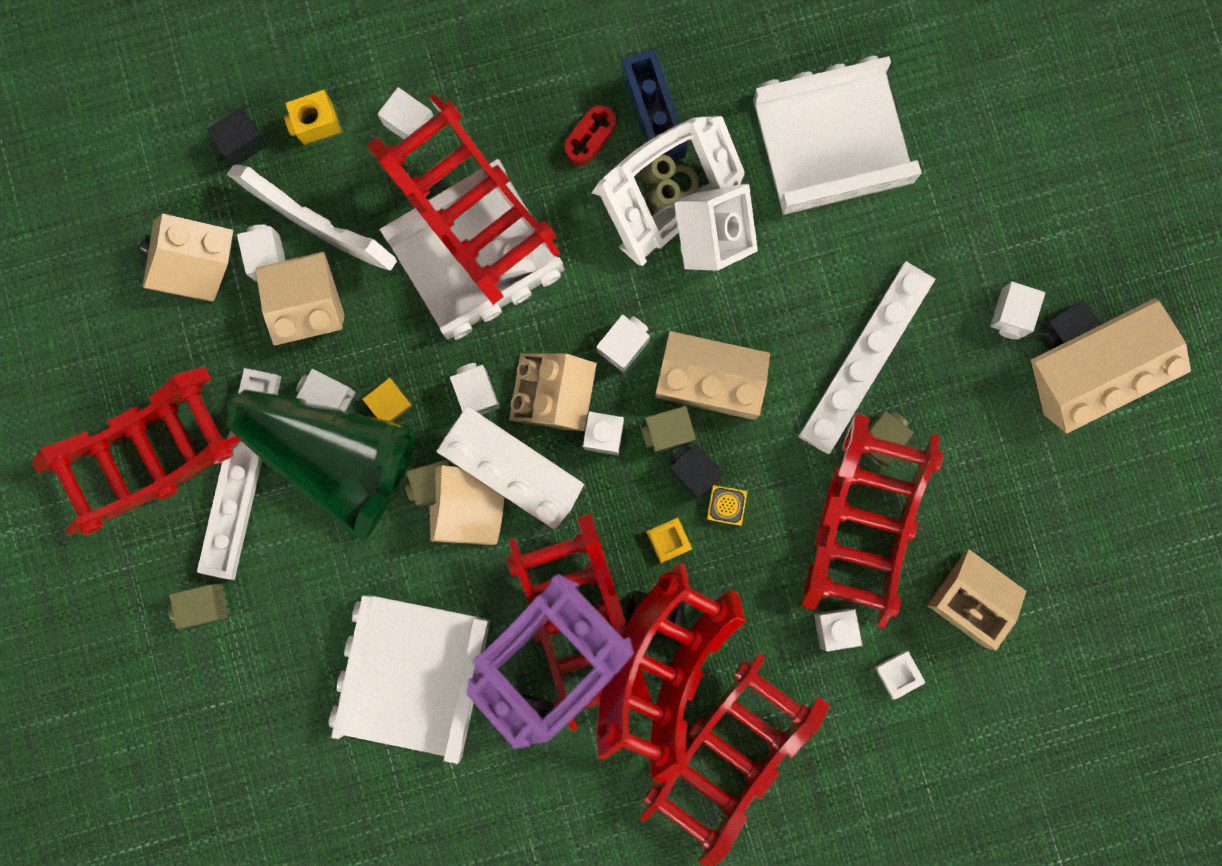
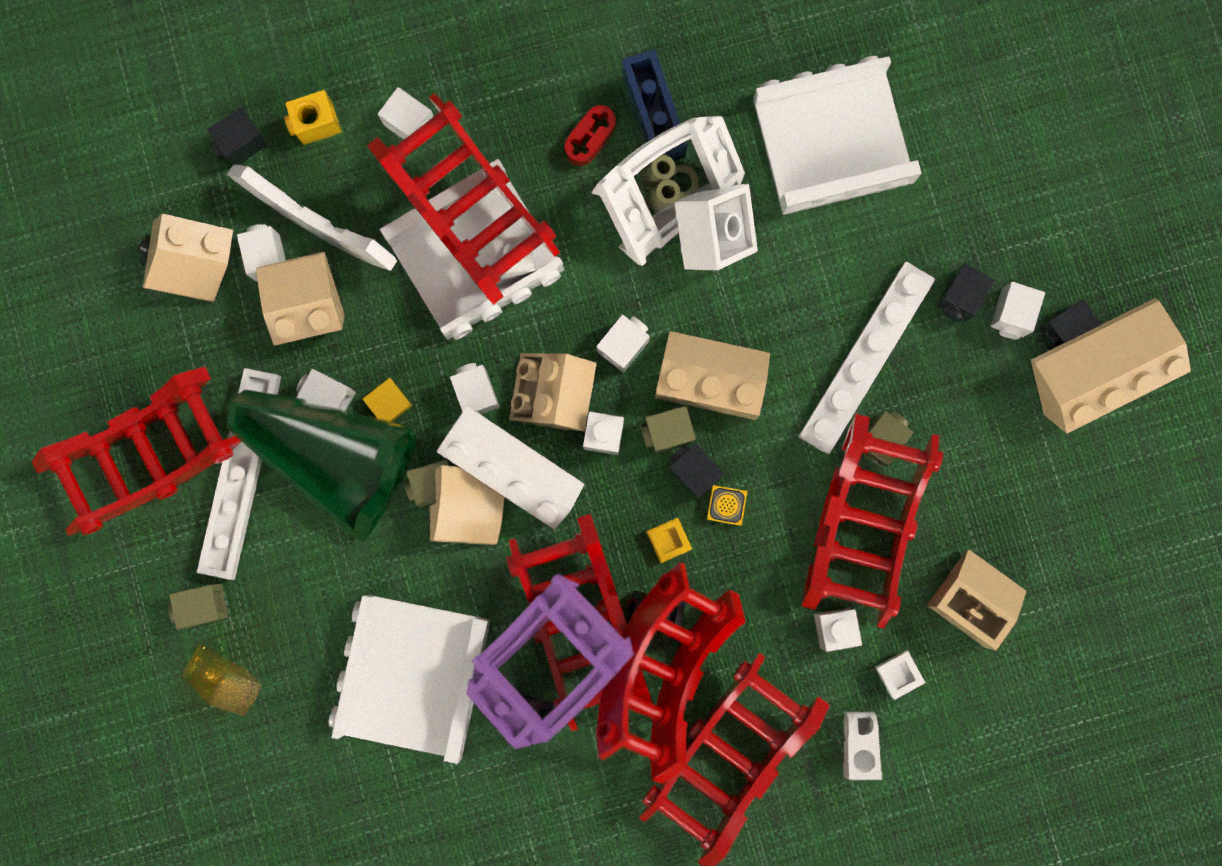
none -> clear yellow slope [182,644,262,716]
none -> white leg [843,712,882,780]
none -> black brick [936,263,995,322]

